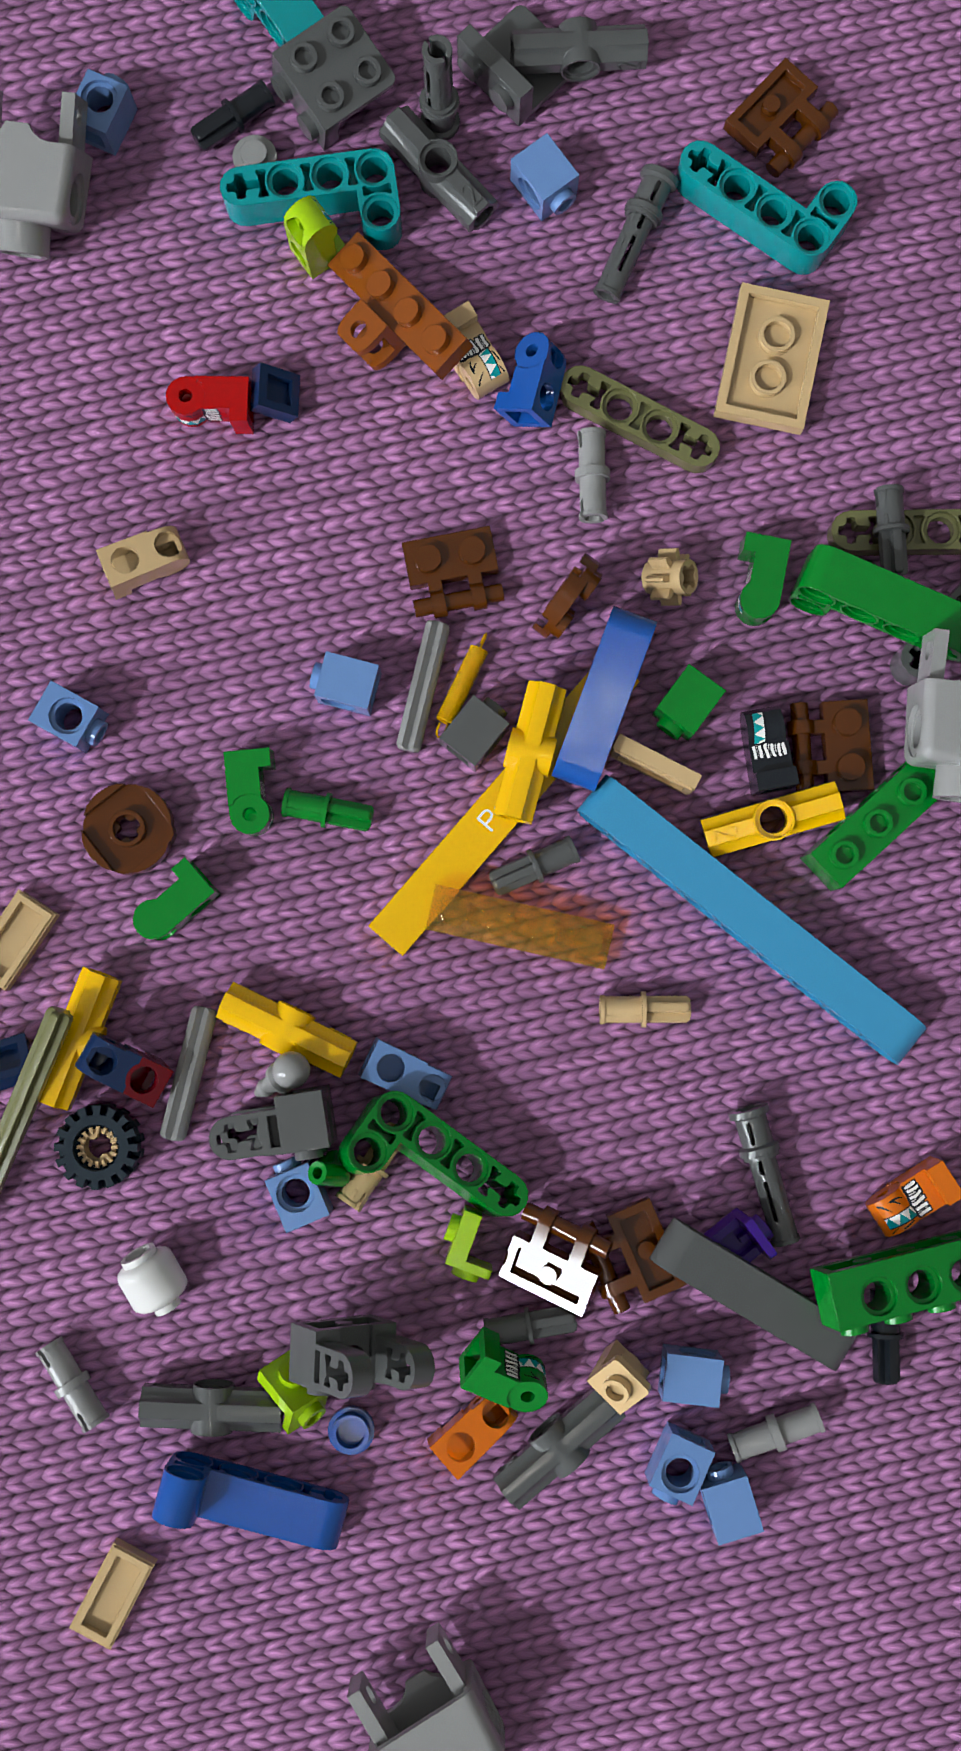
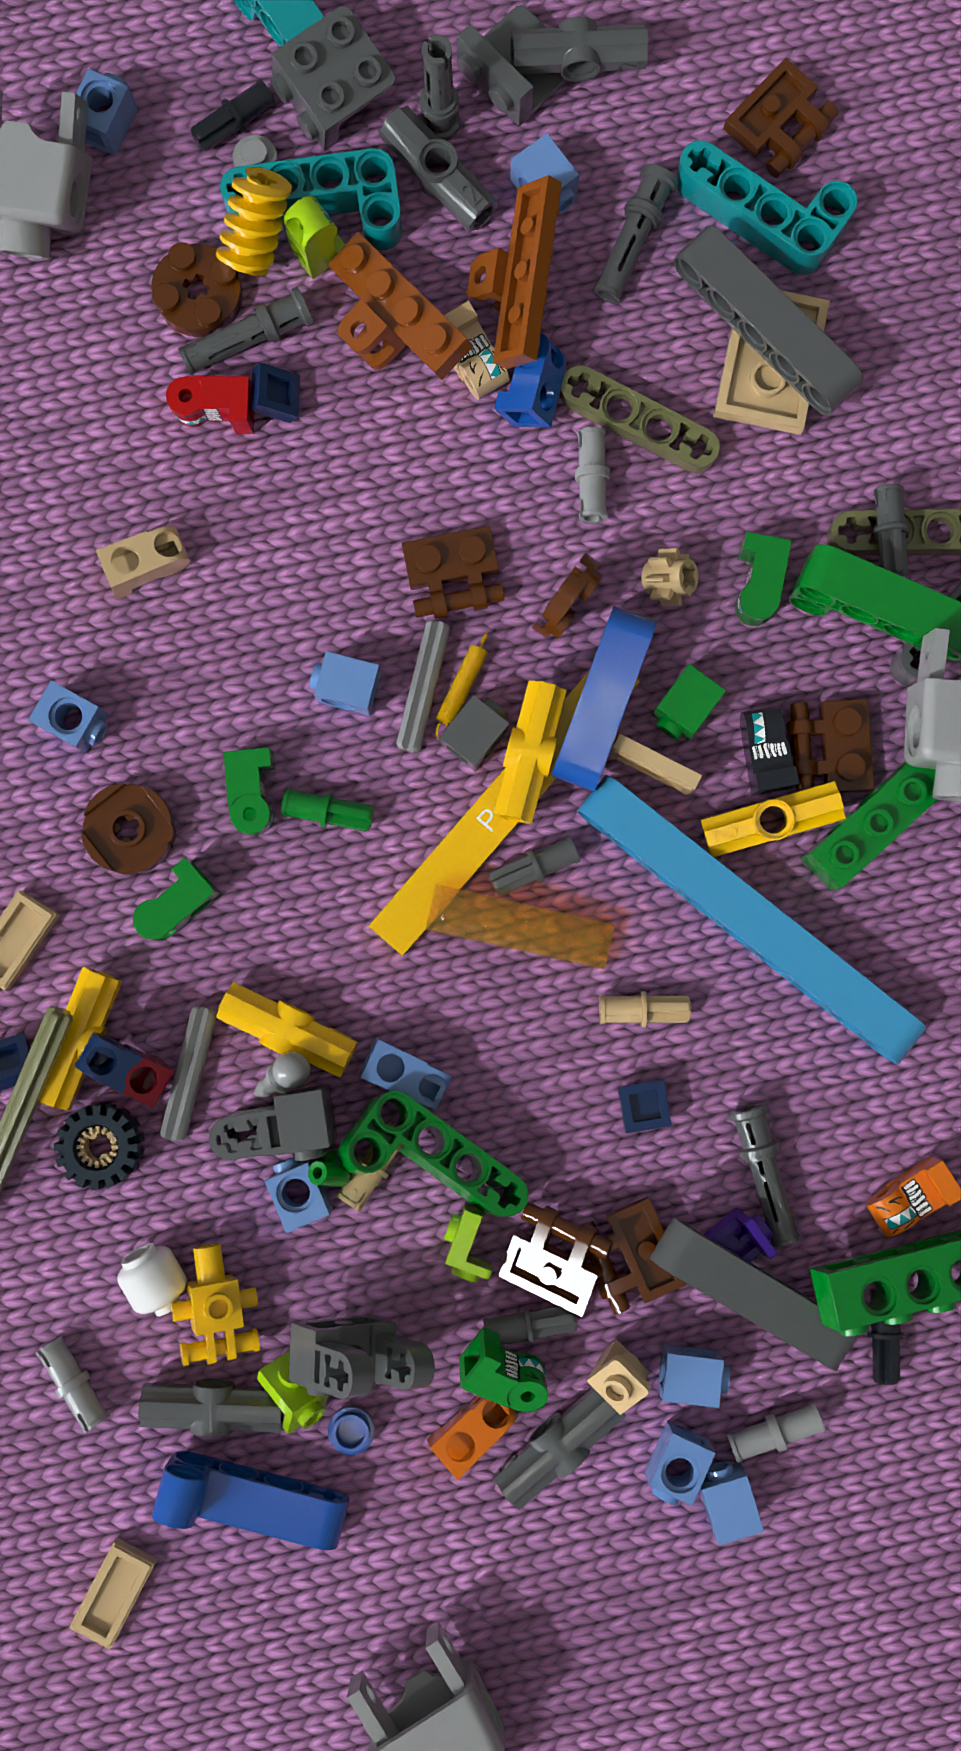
none -> reddish brown plate [151,242,243,337]
none -> yellow piece [171,1243,260,1366]
none -> dark grey pin [178,286,314,375]
none -> yellow piece [216,167,292,276]
none -> dark orange plate [467,175,562,369]
none -> dark blue plate [617,1079,672,1133]
none -> dark grey beam [673,226,864,416]

